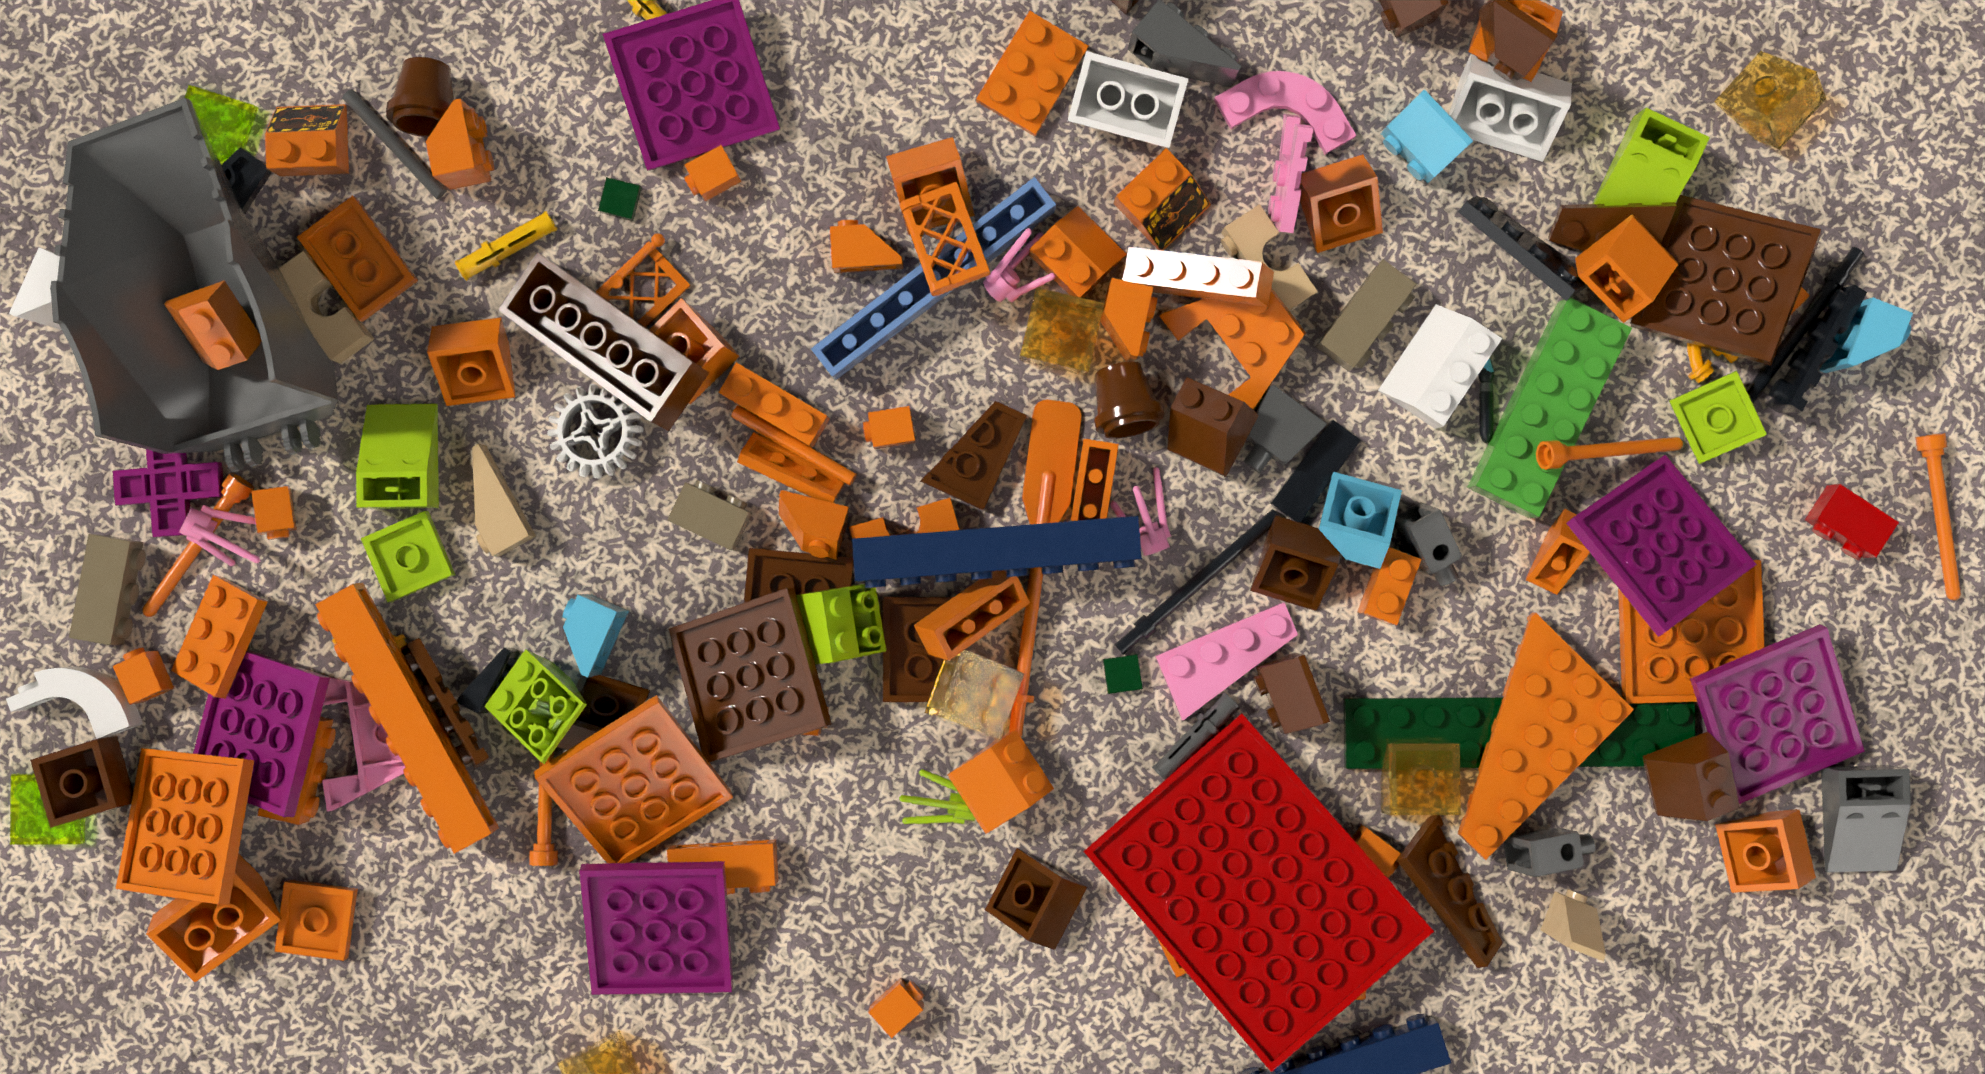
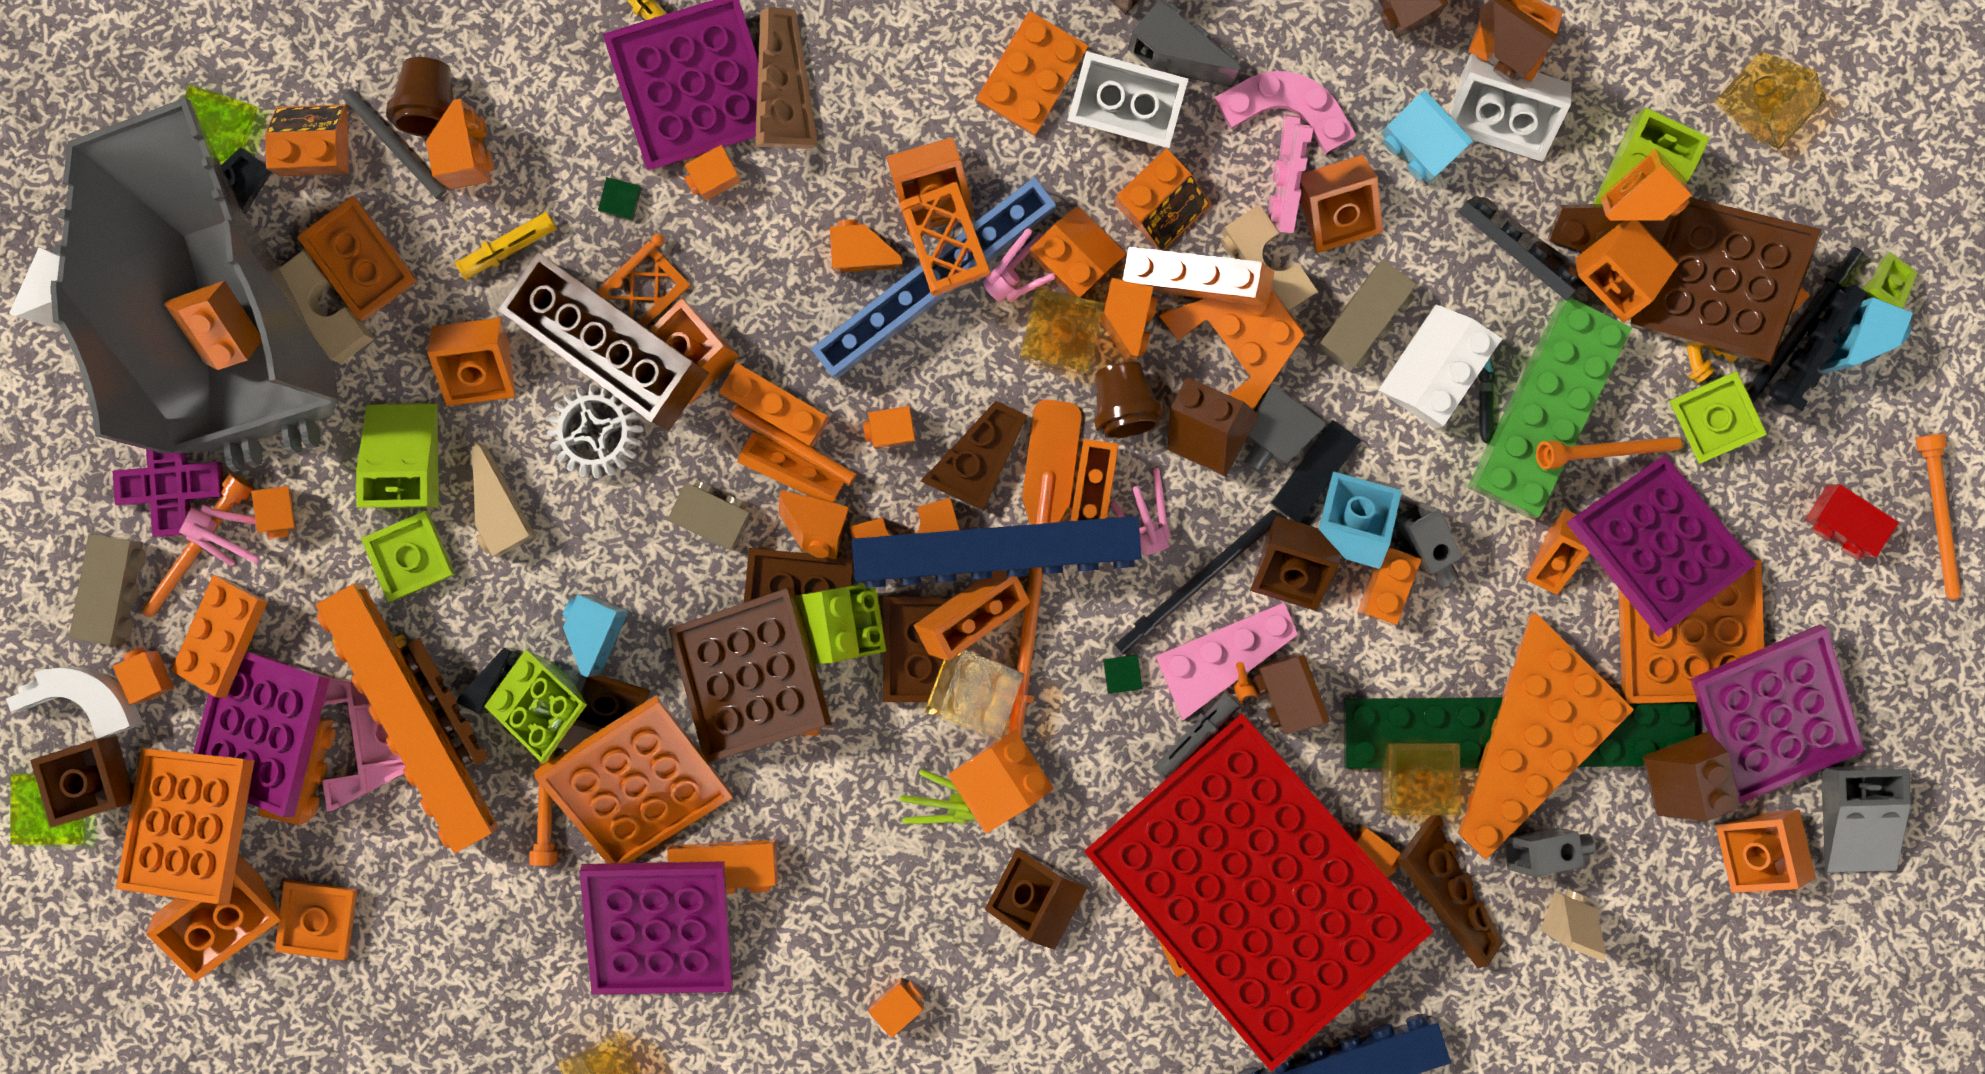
none -> medium nougat wing [755,7,818,149]
none -> orange hand [1233,662,1259,705]
none -> orange slope [1601,149,1692,221]
none -> lime slope [1861,252,1918,309]

